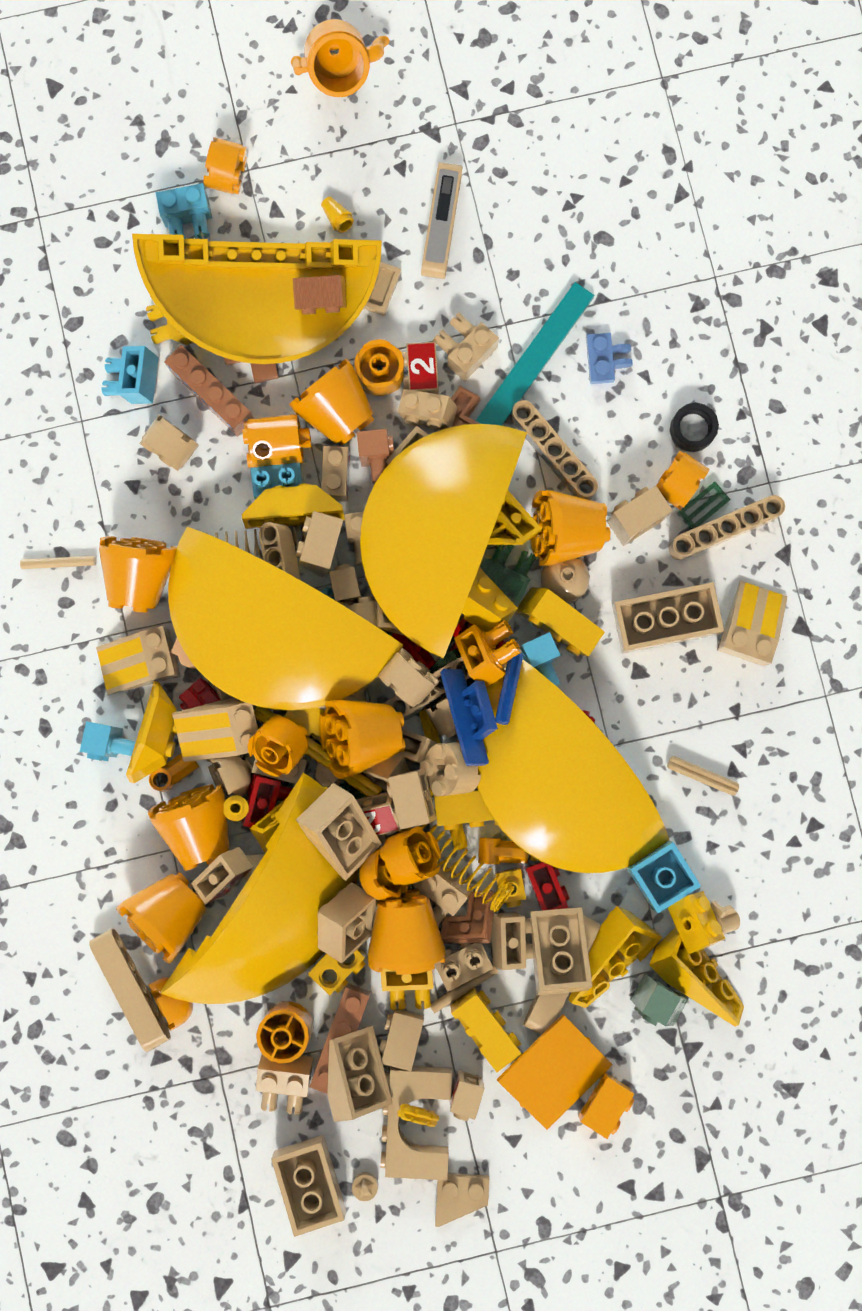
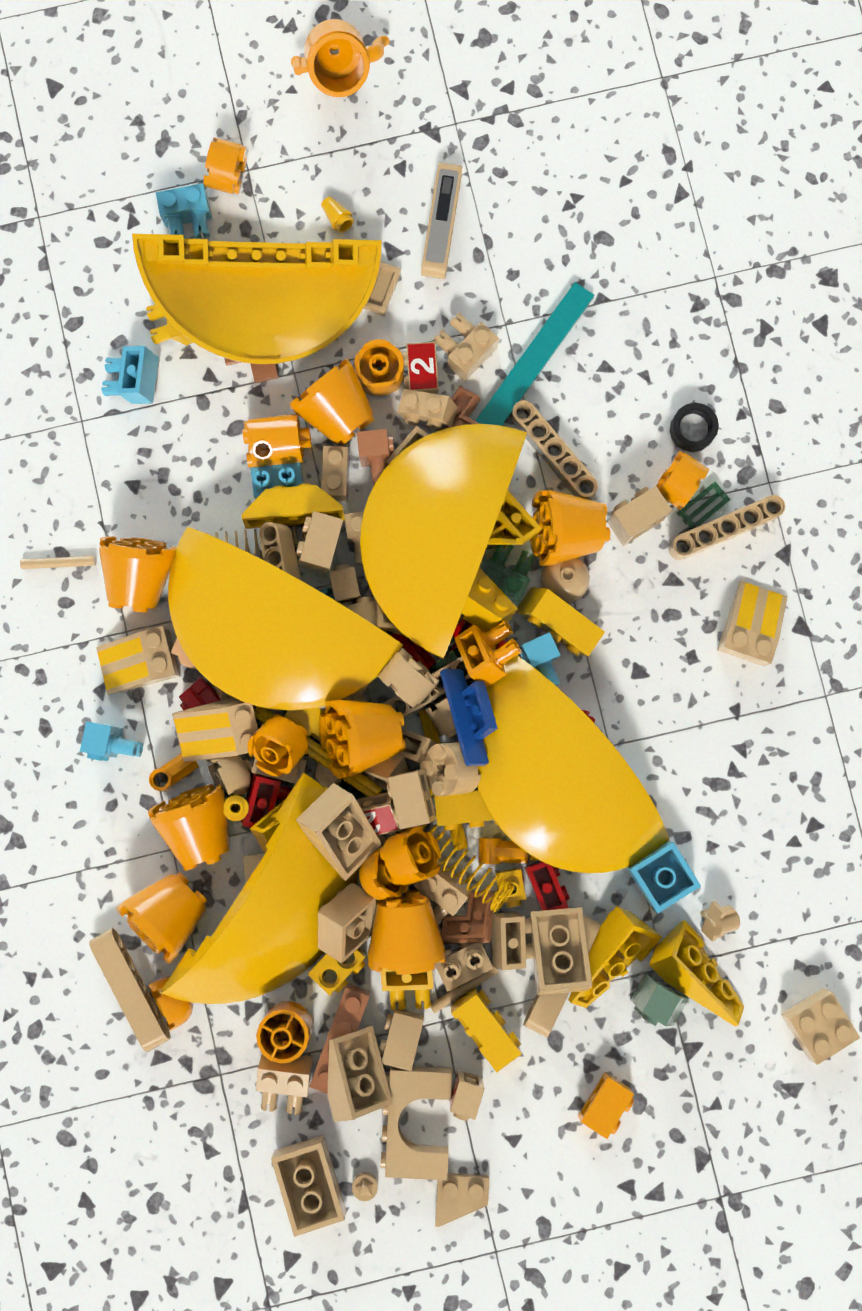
yellow wedge [126,681,177,783] -> none
tan brick [139,415,199,471] -> none
nougat brick [164,345,254,437] -> none
tan brick [191,847,254,904] -> none
nougat brick [293,275,347,315] -> none
yellow axle [397,1104,439,1127] -> none
blue axle [495,653,523,725] -> none
light orange piece [496,1014,613,1130] -> none
medium blue hinge [586,333,633,384] -> none
tan brick [612,582,724,654] -> none
tan axle [667,756,739,796] -> none
yellow brick [668,891,725,954] -> none
none -> tan brick [781,988,860,1065]

